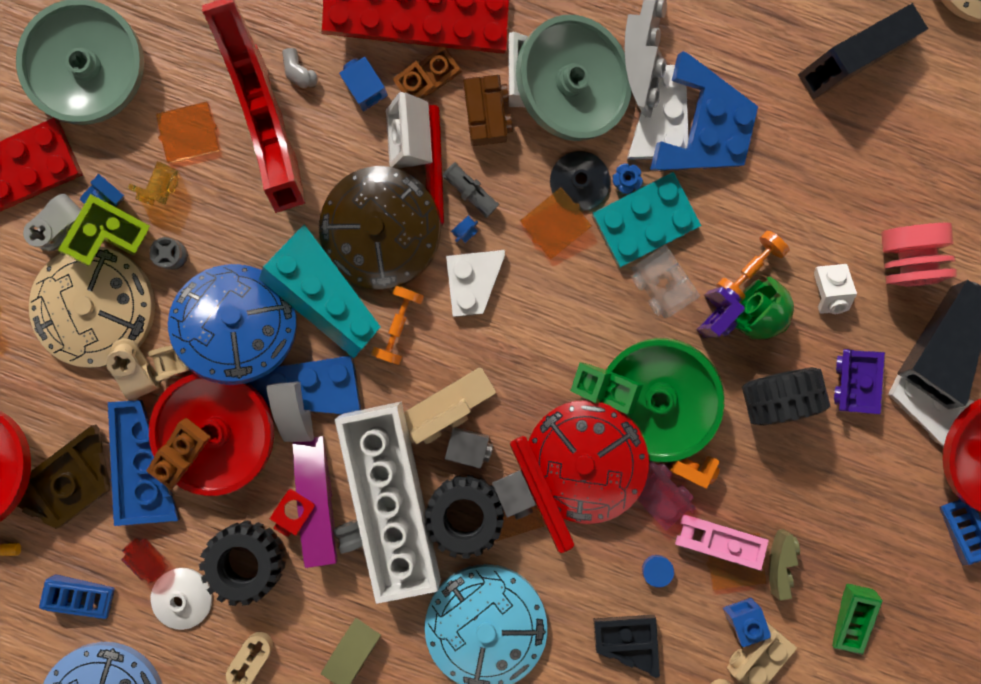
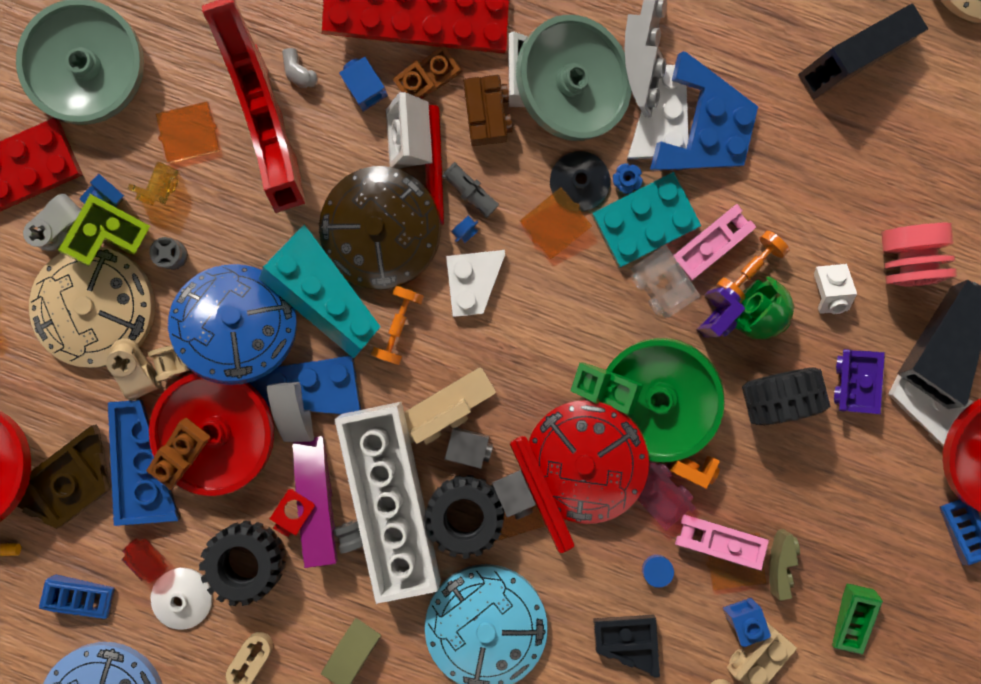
none -> bright pink plate [671,204,756,281]

